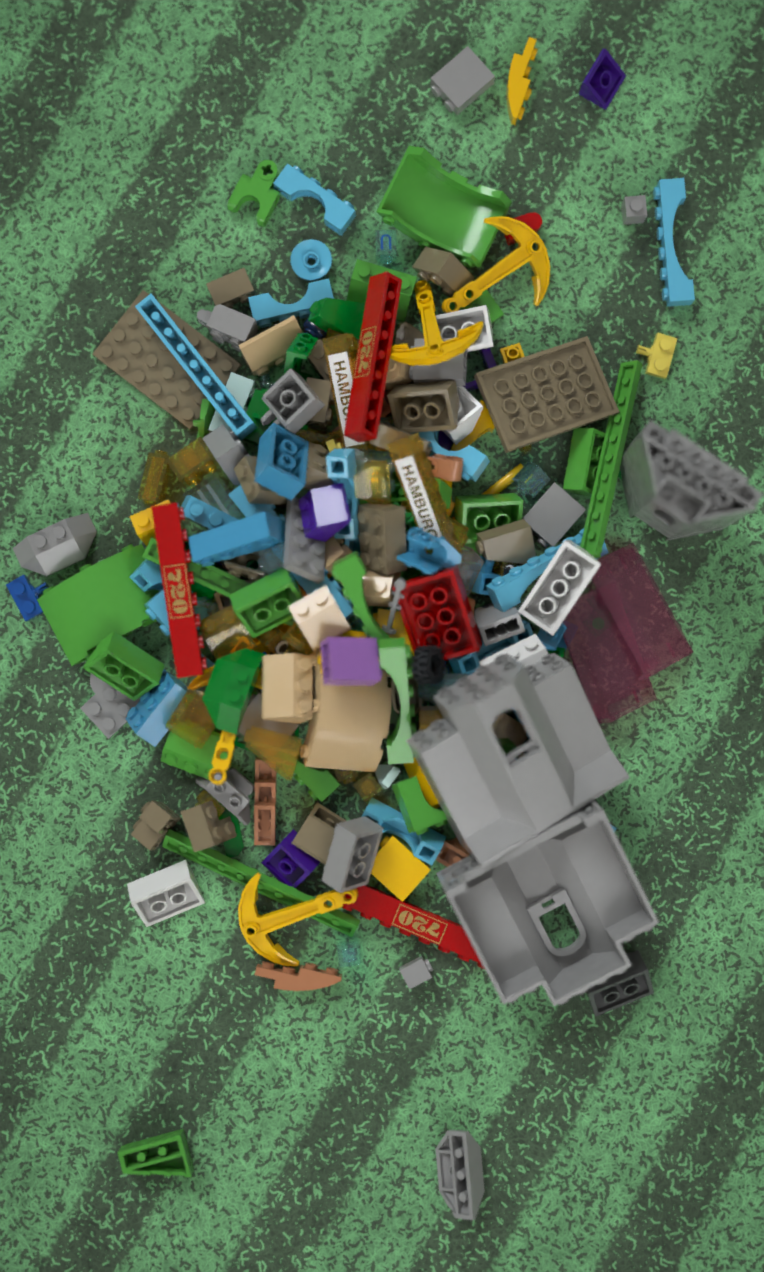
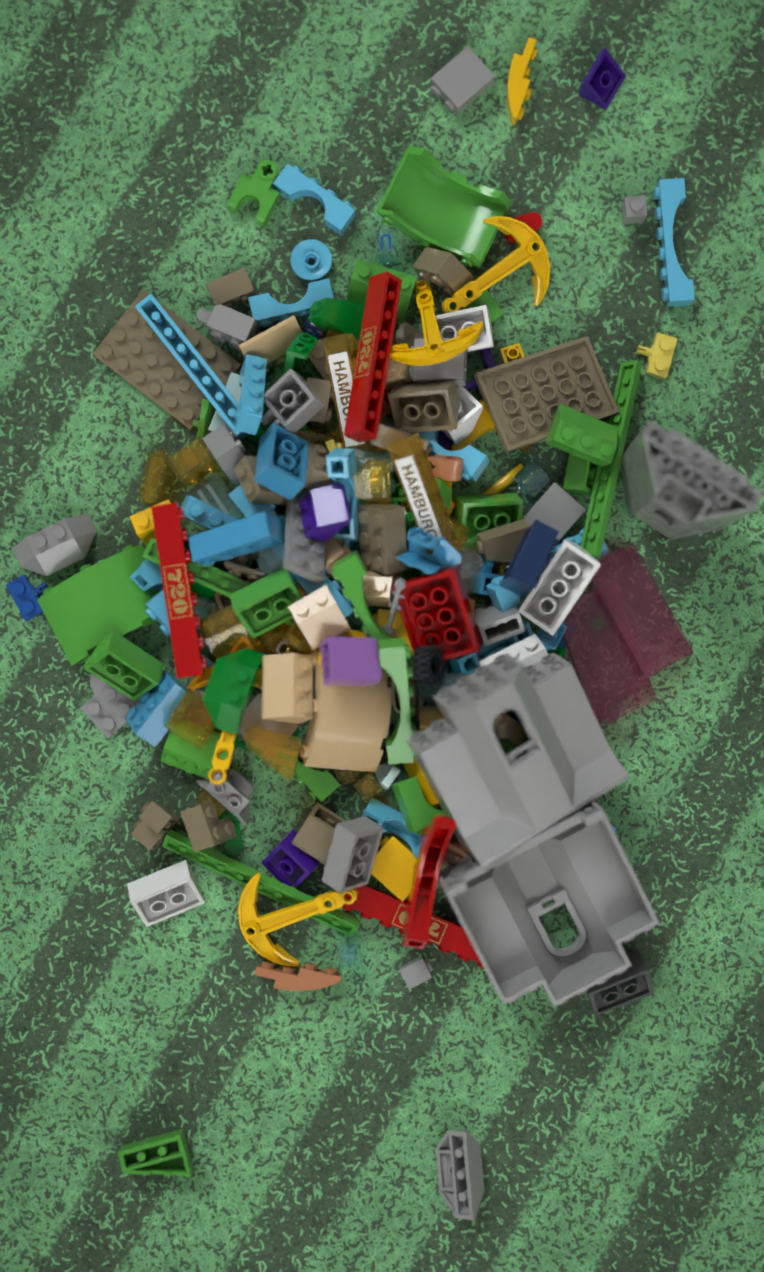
nougat slope [254,757,277,845] -> none
none -> medium azure arch [234,354,267,435]
none -> red arch [402,815,456,949]
none -> dark blue brick [499,520,559,597]
none -> bright green slope [545,404,618,467]

